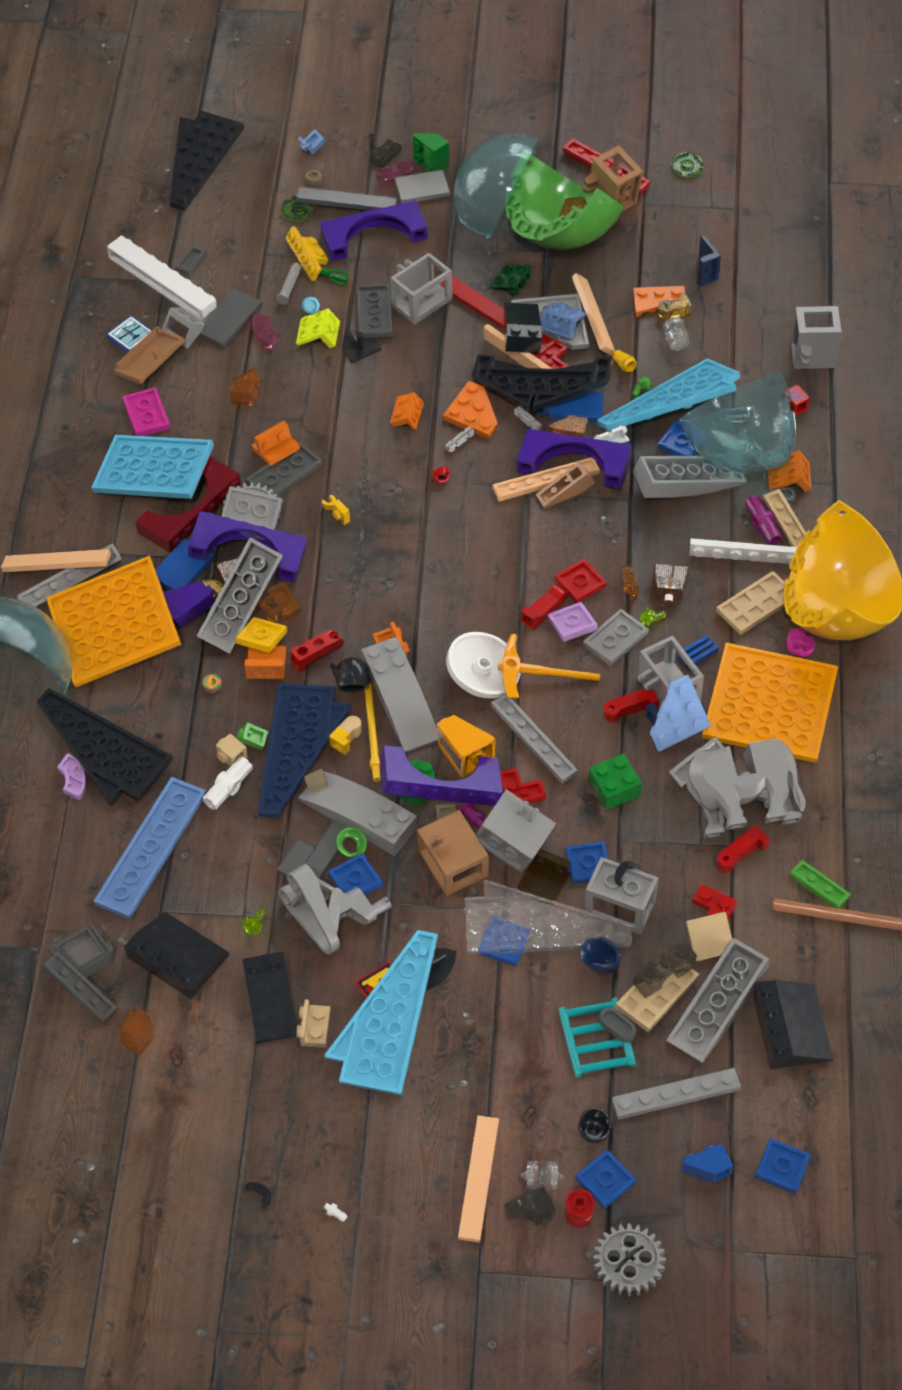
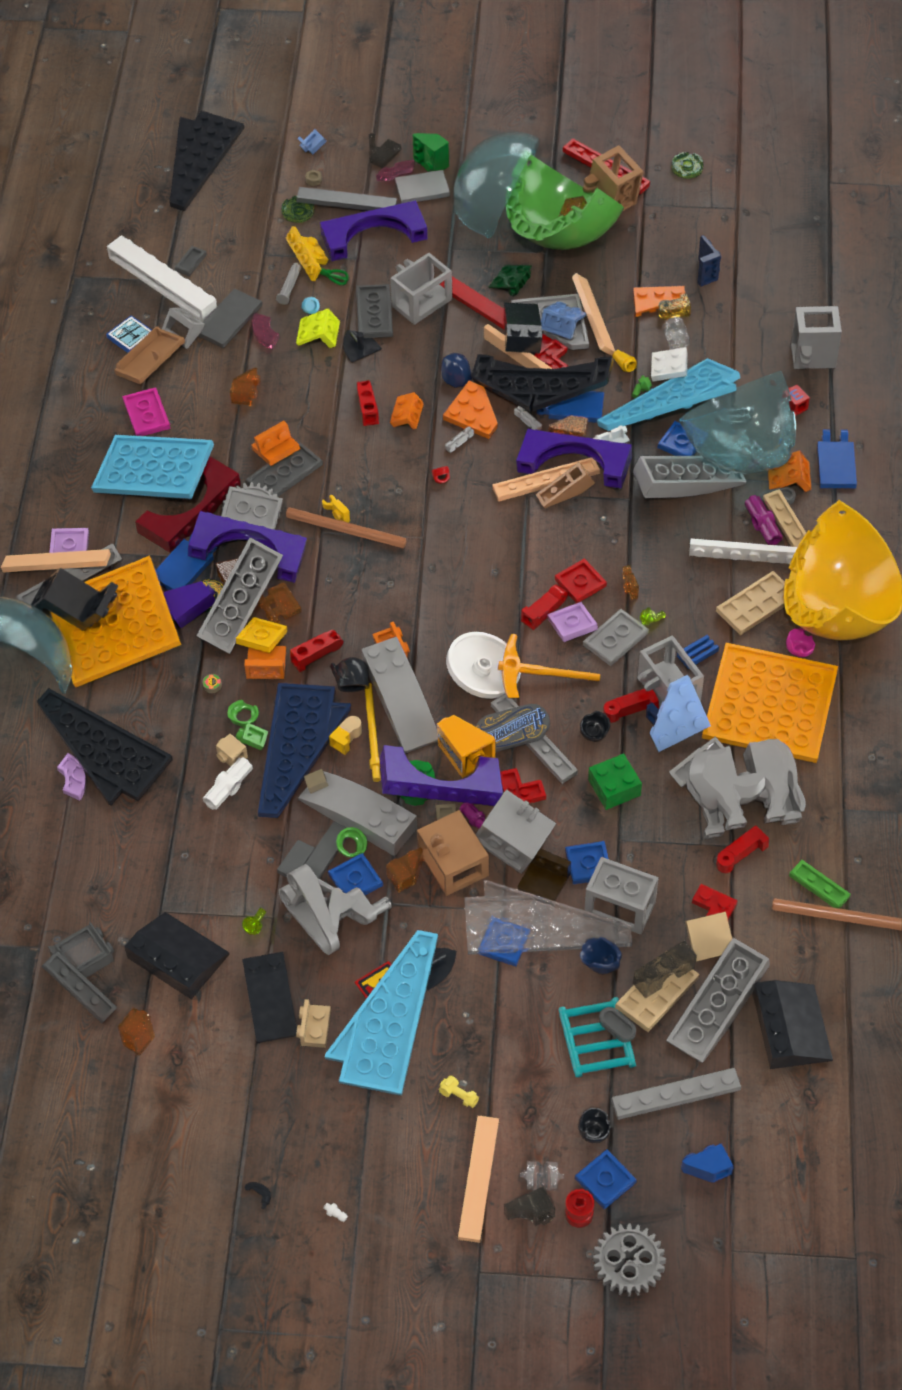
medium blue plate [94,777,206,920] -> none
black piece [614,861,640,886] -> none
reddish brown torso [653,564,689,607] -> none
blue tile [755,1138,811,1195] -> none
none -> black bracket [26,568,118,631]
none -> lavender tile [49,528,89,553]
none -> bright green piece [227,700,259,727]
none -> nougat axle [286,507,407,548]
none -> red leg [356,380,379,426]
none -> clear orange slope [386,847,423,893]
none -> light yellow bar [439,1076,479,1108]
none -> dark blue hair [441,353,472,388]
none -> dark grey tile [475,704,550,752]
none -> black hair [580,711,610,742]
none -> white plate [651,347,688,381]
none -> blue tile [817,429,857,489]

